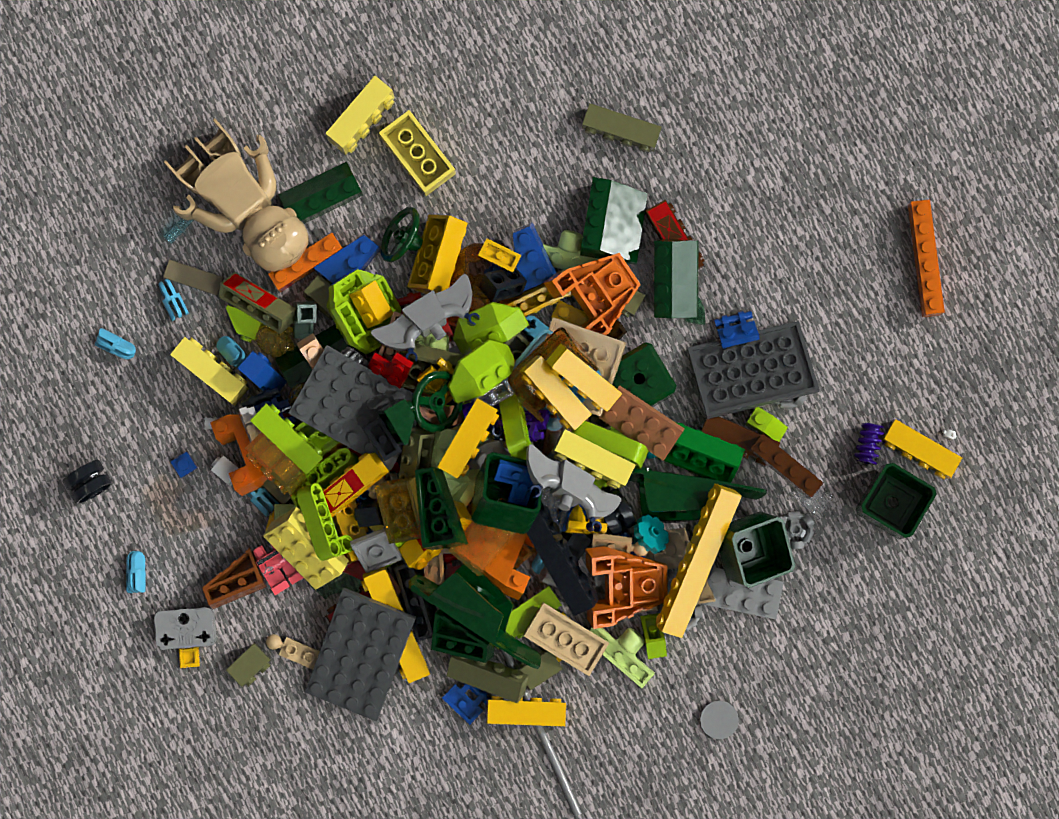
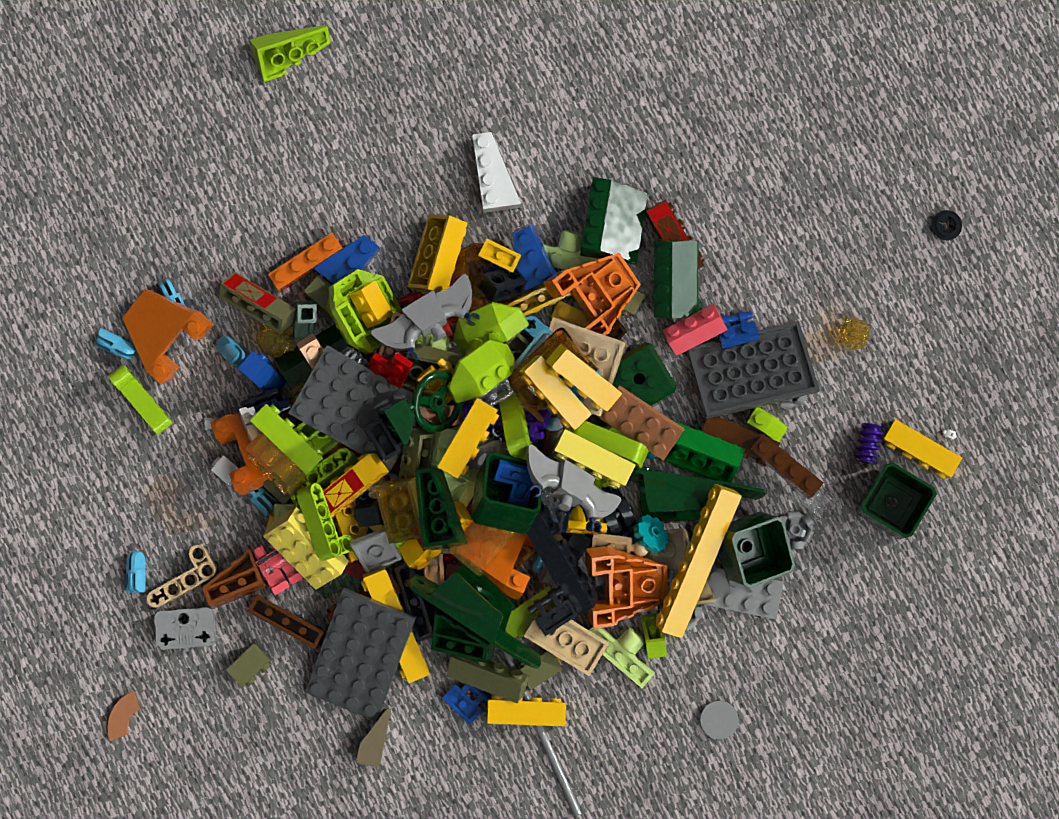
black wheel [62,460,113,505] -> none
clear light blue axle [163,218,194,244] -> none
dark tan tile [163,260,224,296] -> none
tan piece [164,118,309,272] -> none
light yellow brick [170,337,249,406] -> none
blue plate [171,452,197,478] -> none
yellow tile [179,647,200,668] -> none
lime slope [226,305,263,343] -> none
tan plate [266,634,320,670] -> none
dark green slope [278,161,363,224] -> none
light yellow brick [325,76,395,155] -> none
light yellow brick [379,110,456,196] -> none
dark green piece [380,207,423,263] -> none
olive brick [582,103,662,153] -> none
orange brick [908,199,945,317] -> none
none -> lime beam [107,364,173,435]
none -> nougat tile [108,691,141,741]
none -> orange wedge [122,289,214,384]
none -> tan beam [147,545,218,608]
none -> reddish brown brick [247,594,326,649]
none -> lime wedge [250,25,331,82]
none -> dark tan slope [353,708,392,767]
none -> white wedge [472,132,521,213]
none -> black plate [527,587,578,636]
none -> coral brick [663,304,728,356]
none -> clear yellow animal [836,316,870,351]
none -> black gear [931,210,962,241]

